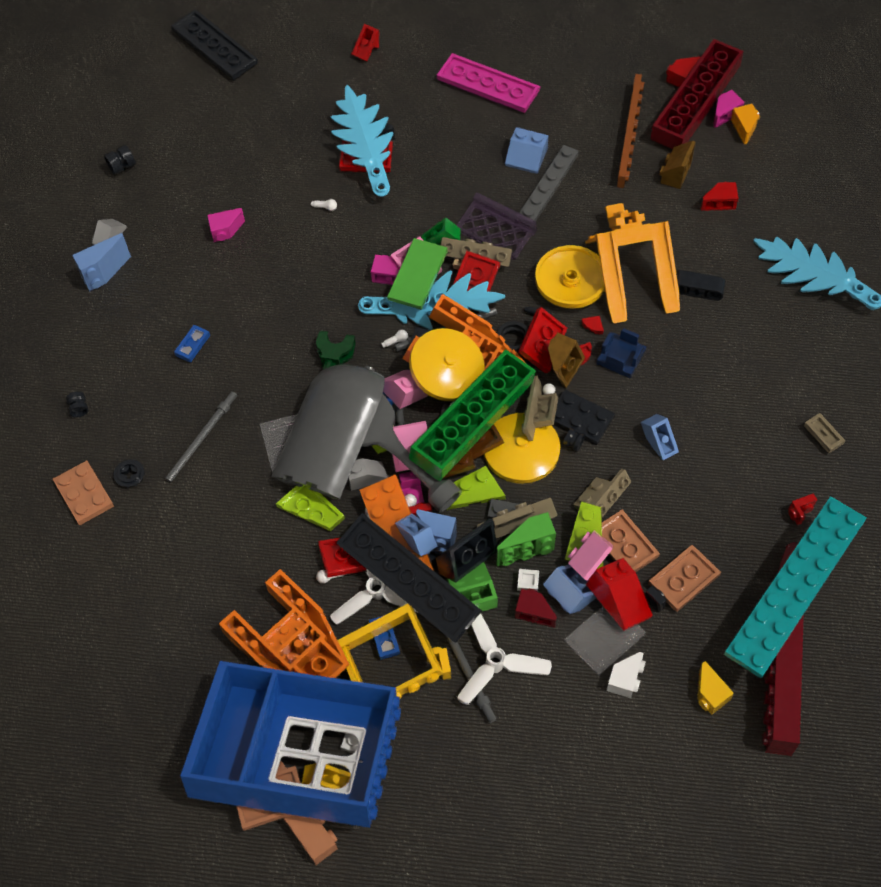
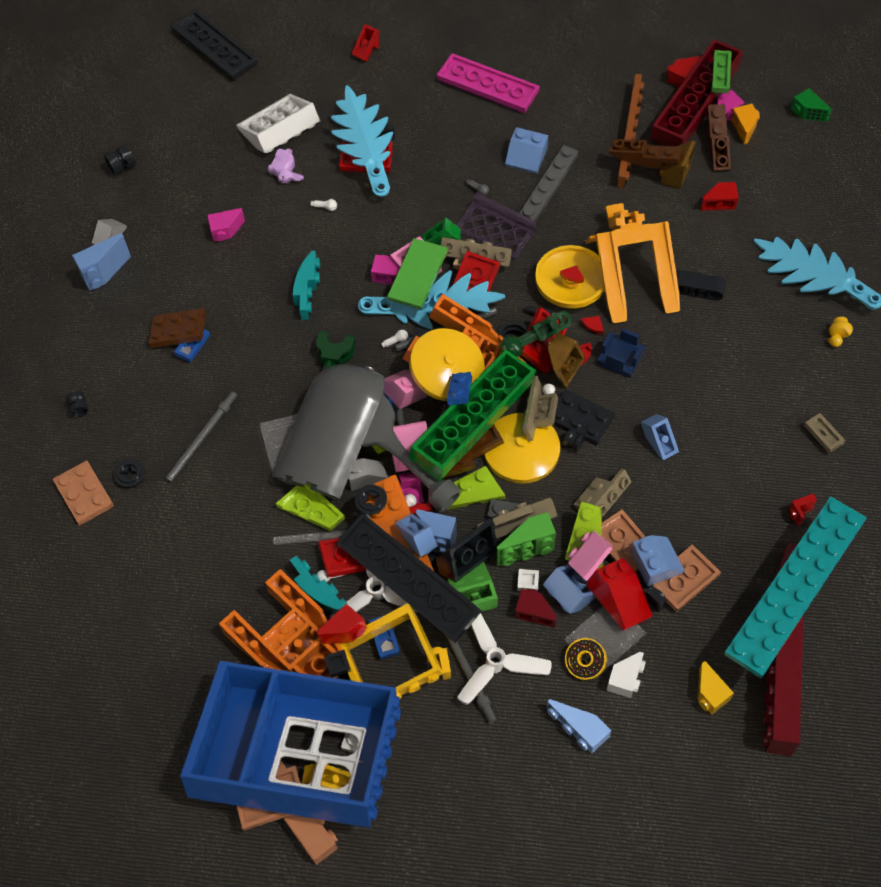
none -> reddish brown plate [148,308,206,348]
none -> white slope [236,94,320,153]
none -> lavender animal [268,149,304,183]
none -> clear bar [273,530,347,545]
none -> teal slope [290,555,347,614]
none -> teal slope [293,251,320,320]
none -> red slope [316,604,367,644]
none -> black plate [324,650,351,678]
none -> black gear [355,485,387,516]
none -> blue piece [446,372,472,405]
none -> dark grey piece [466,179,489,196]
none -> dark green piece [499,311,572,357]
none -> light blue slope [547,699,611,754]
none -> red tile [560,265,584,284]
none -> tile [565,638,607,680]
none -> reddish brown slope [609,139,682,168]
none -> medium blue slope [631,535,685,587]
none -> reddish brown slope [707,104,731,171]
none -> bright green plate [712,50,732,94]
none -> green slope [791,88,832,122]
none -> yellow animal [827,317,853,347]

